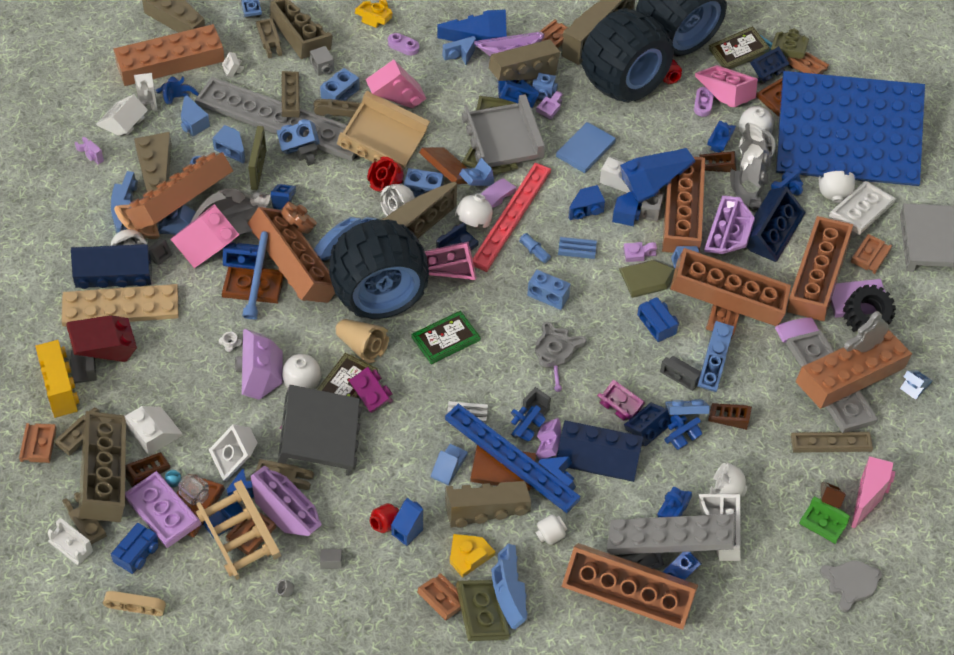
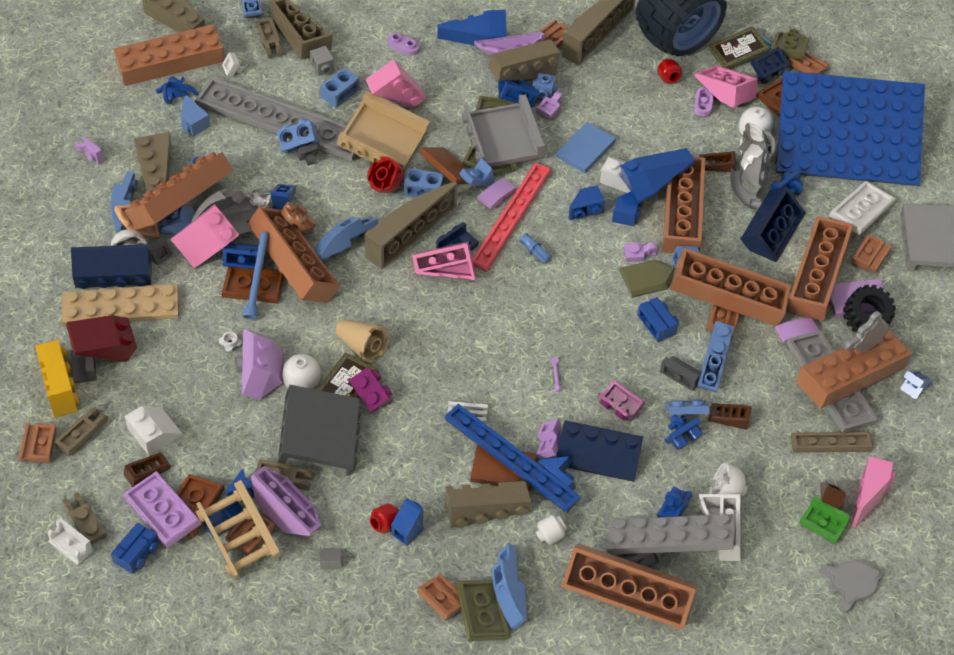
dark tan slope [79,411,126,522] -> none
white slope [96,94,148,136] -> none
tan beam [103,591,166,616] -> none
white hinge [134,73,158,111] -> none
medium azure hinge [165,470,182,487] -> none
clear head [178,474,209,505] -> none
white slope [209,424,258,481] -> none
medium blue slope [212,125,245,164] -> none
olive tile [248,126,267,190] -> none
light grey hinge [276,579,294,597] -> none
dark tan tile [281,71,300,118] -> none
dark tan hinge [313,99,361,118] -> none
black wheel [329,219,429,319] -> none
yellow plate [355,0,393,28] -> none
white cylinder [380,184,415,216] -> none
tile [411,310,481,365] -> none
medium blue slope [431,444,468,486] -> none
medium blue slope [442,36,476,65] -> none
yellow plate [450,534,496,578] -> none
white cylinder [455,194,493,228] -> none
blue hips [511,405,546,442] -> none
dark grey panel [523,387,551,416] -> none
medium blue brick [527,270,571,310] -> none
light grey tile [535,322,586,367] -> none
medium blue tile [558,237,597,259] -> none
black wheel [581,8,674,103] -> none
dark blue bracket [624,402,671,446] -> none
light grey brick [640,193,663,222] -> none
blue hips [663,551,702,580] -> none
lavender wedge [704,196,755,254] -> none
blue hips [707,120,736,153] -> none
white cylinder [818,171,855,203] -> none

